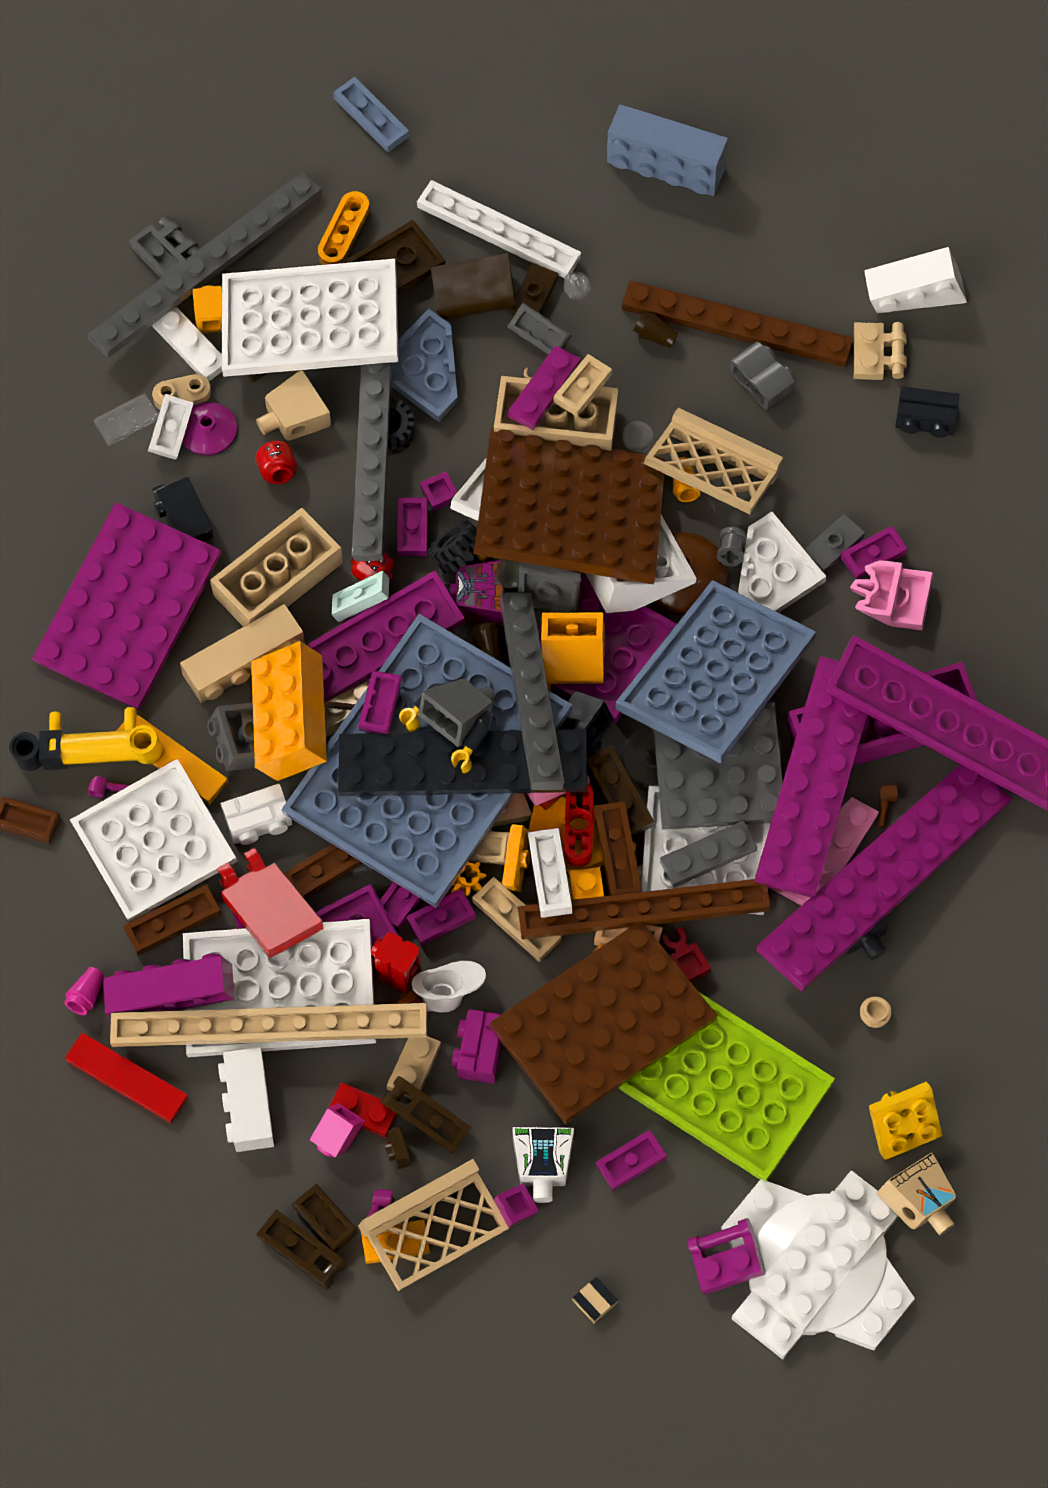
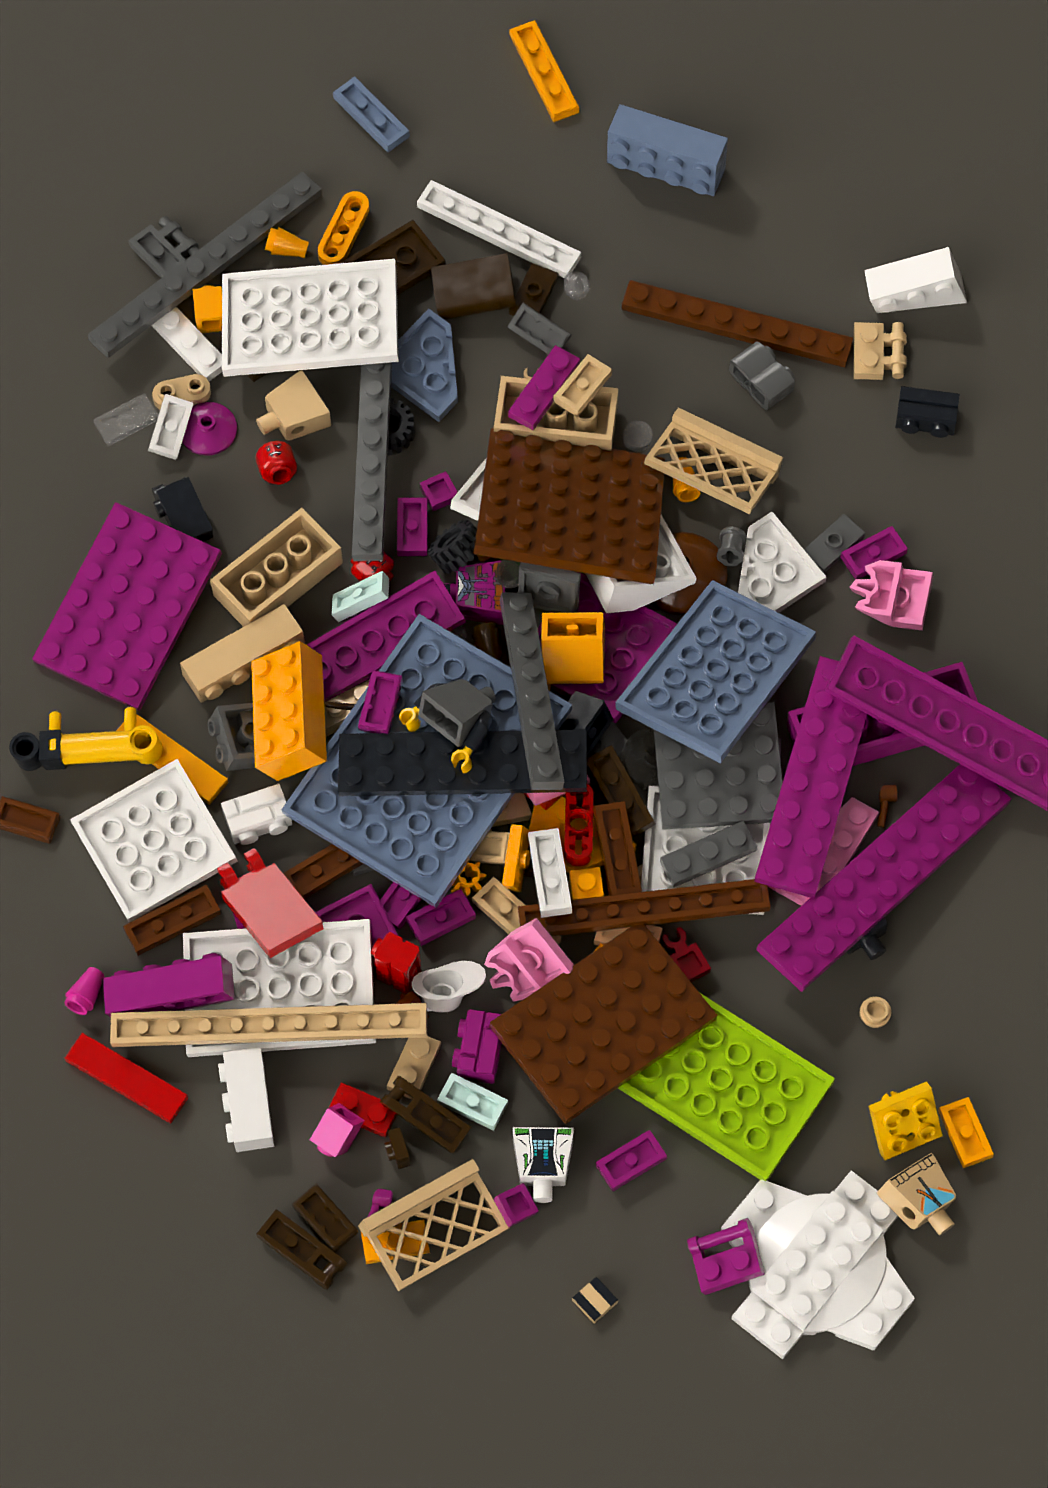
magenta hand [88,776,130,799] -> none
dark brown cone [633,311,679,348] -> none
none -> light orange cone [265,227,309,258]
none -> light aqua plate [437,1073,508,1131]
none -> bright pink plate [484,918,574,1002]
none -> light orange tile [509,20,579,122]
none -> light orange plate [938,1097,994,1168]

